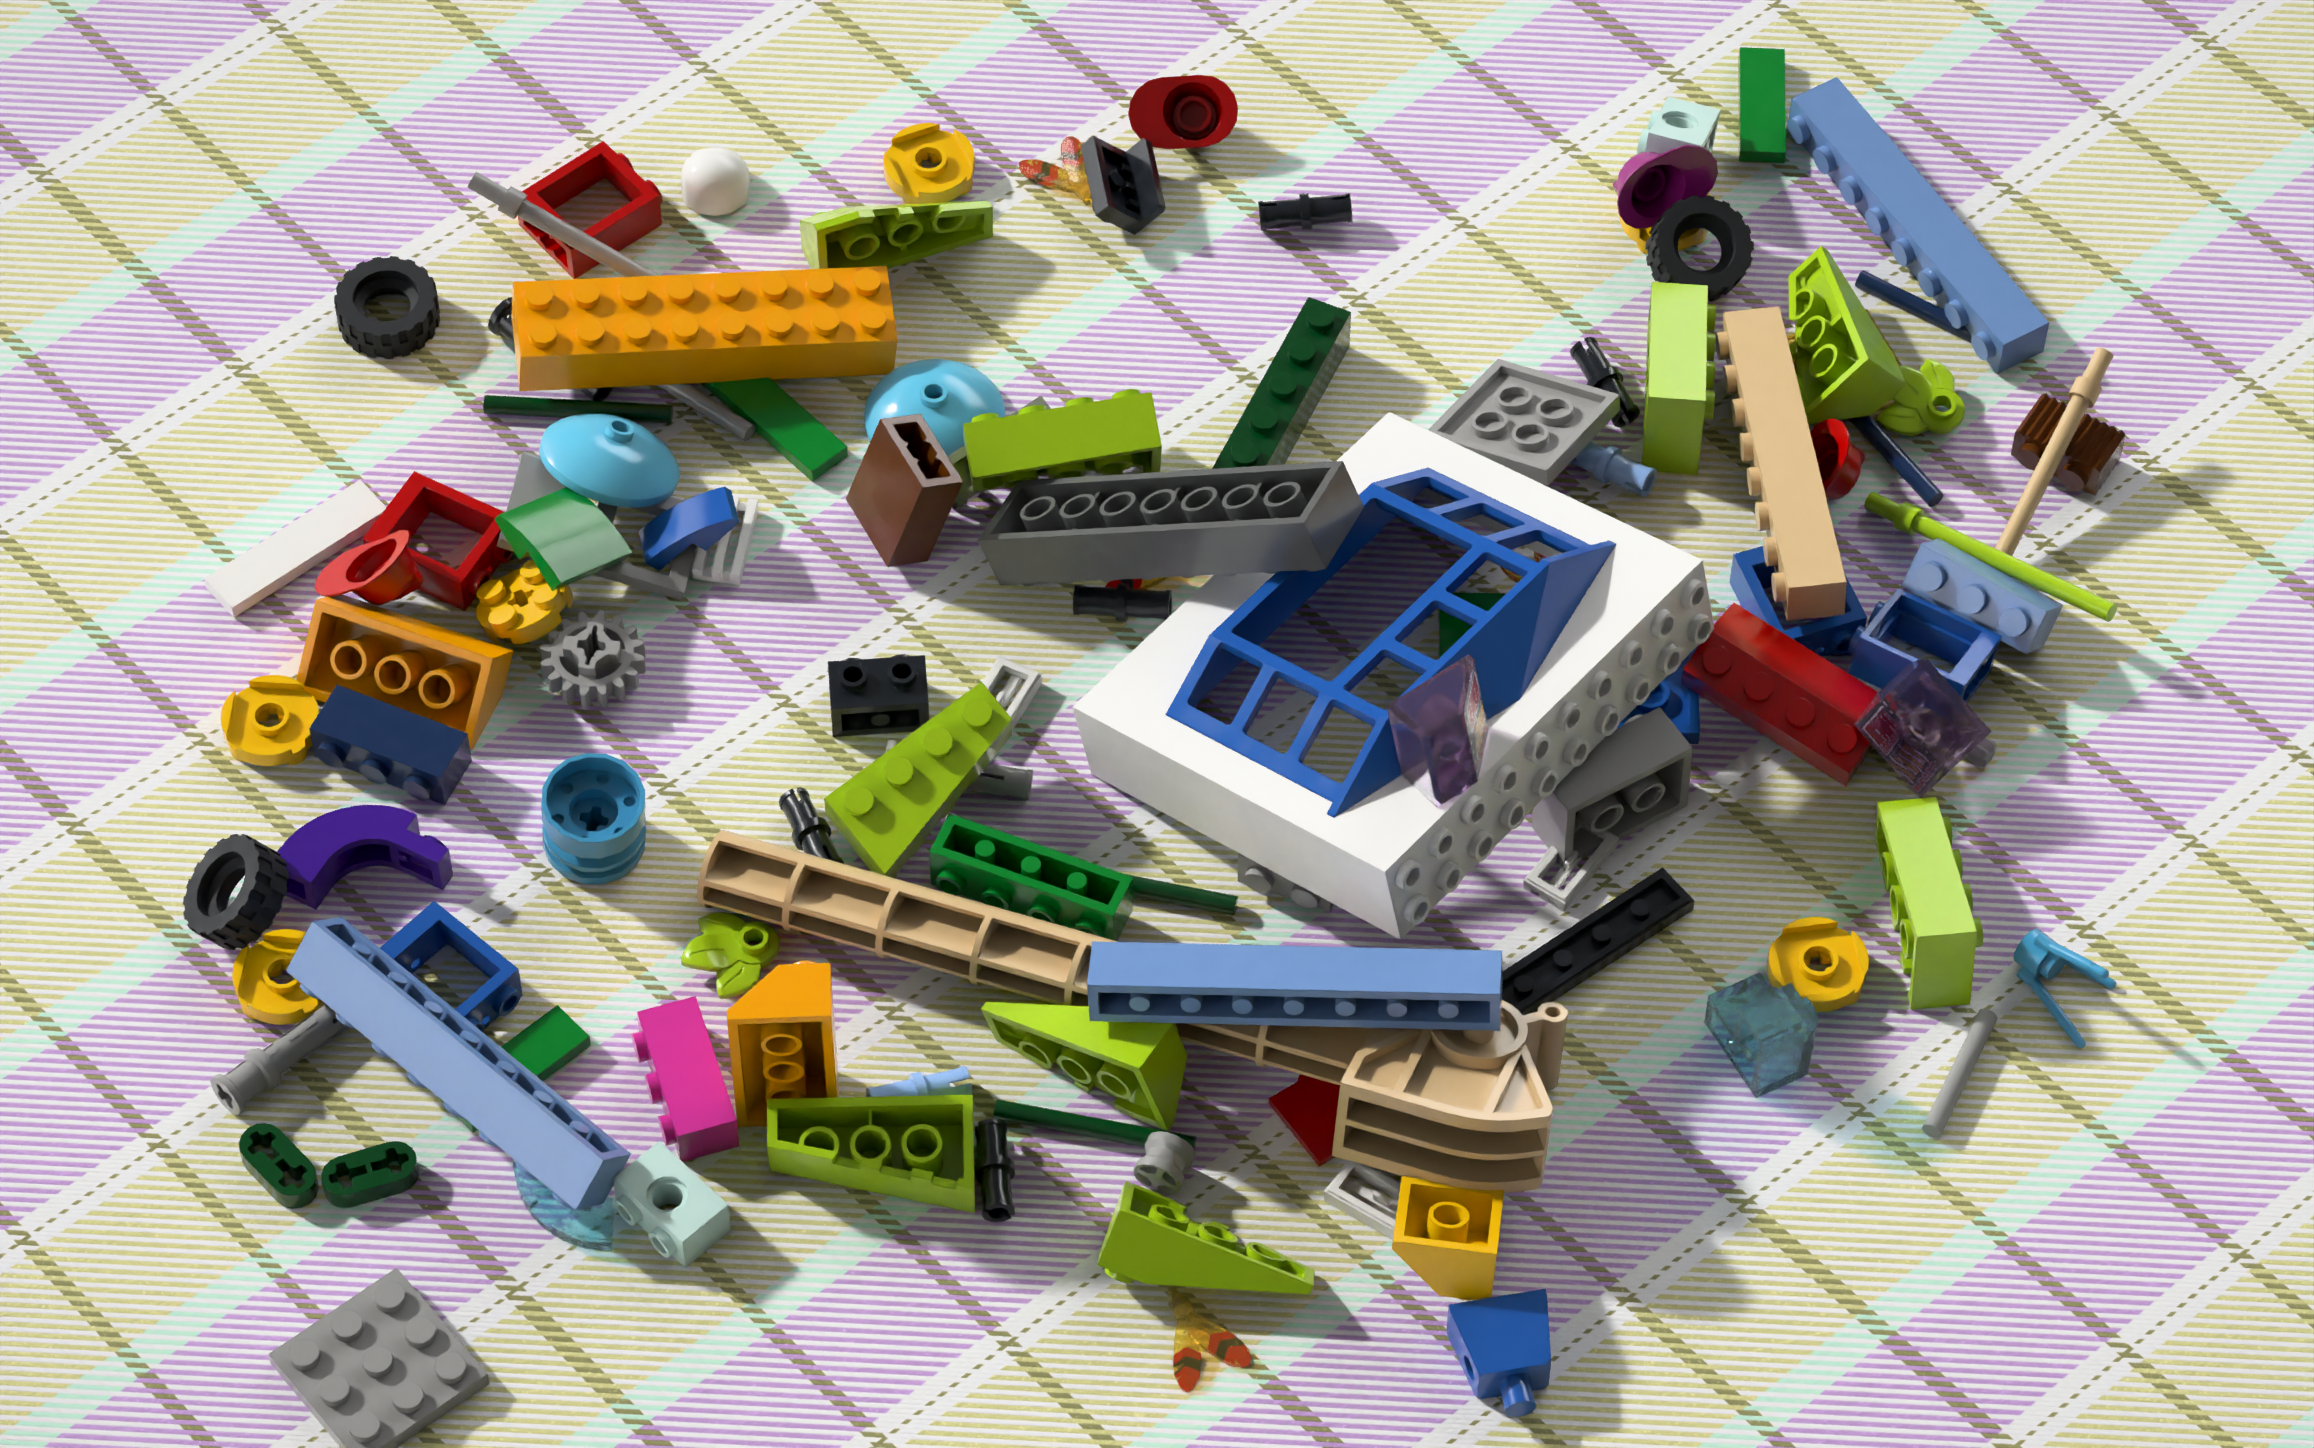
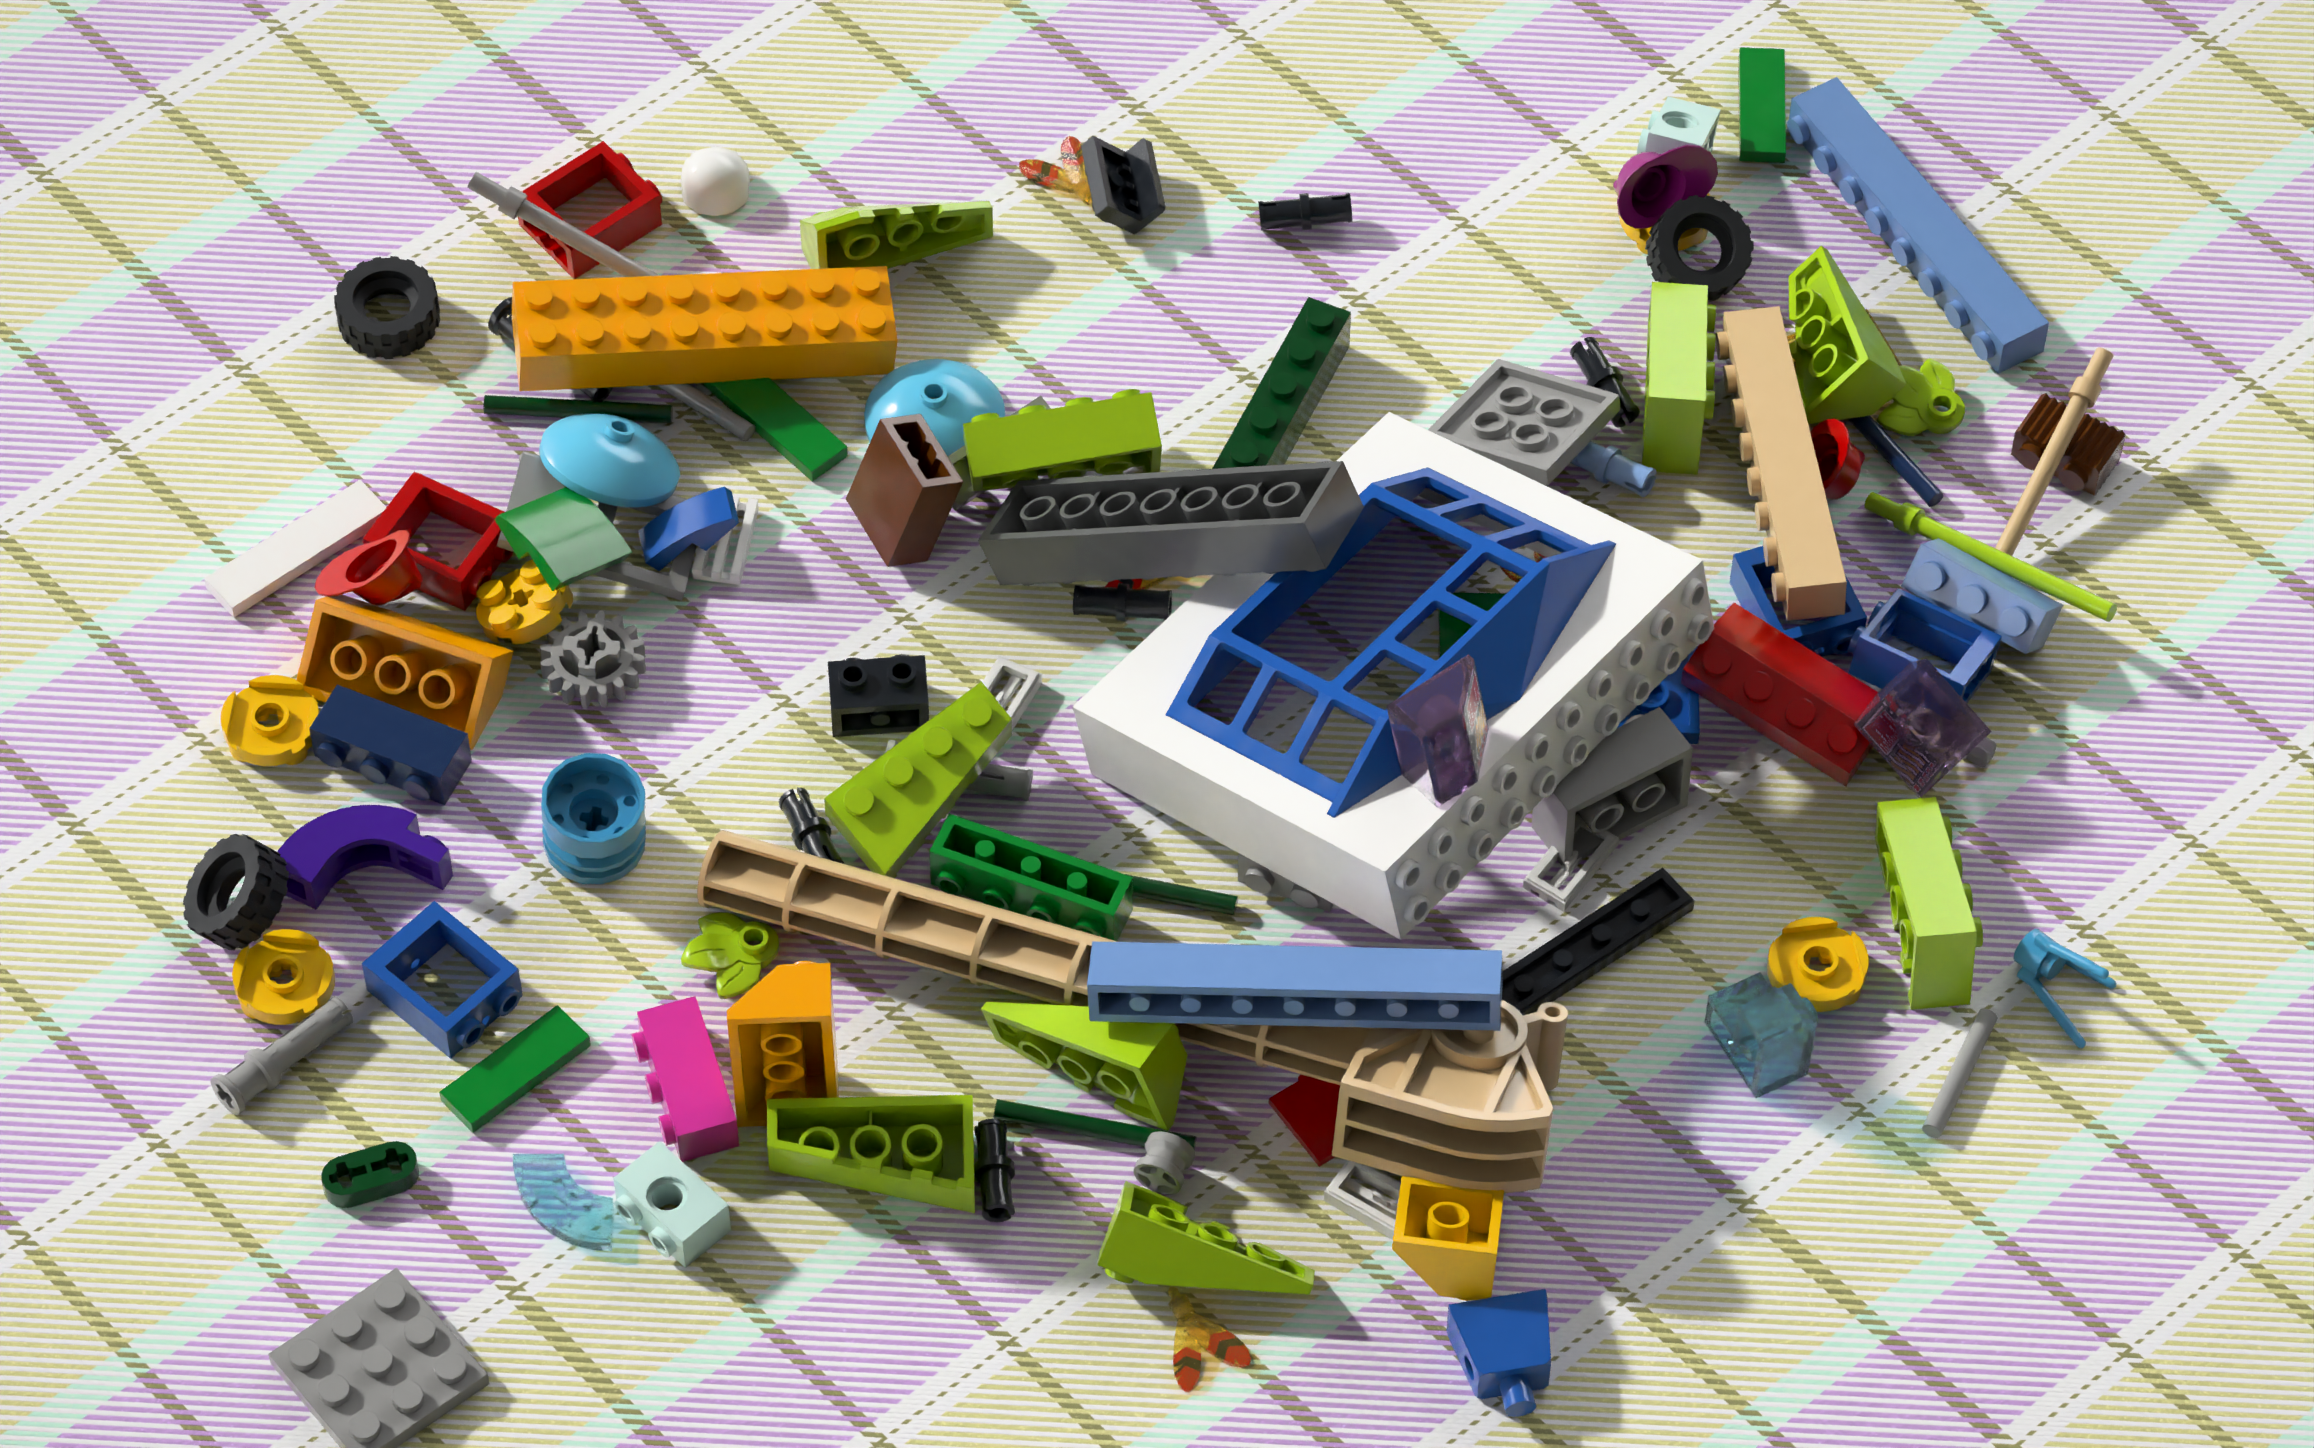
dark green beam [239,1123,319,1209] -> none
medium blue brick [286,917,631,1210] -> none
light blue pin [866,1066,972,1097] -> none
yellow plate [883,123,975,204] -> none
red piece [1128,75,1238,149] -> none
dark blue bar [1855,270,1972,343] -> none

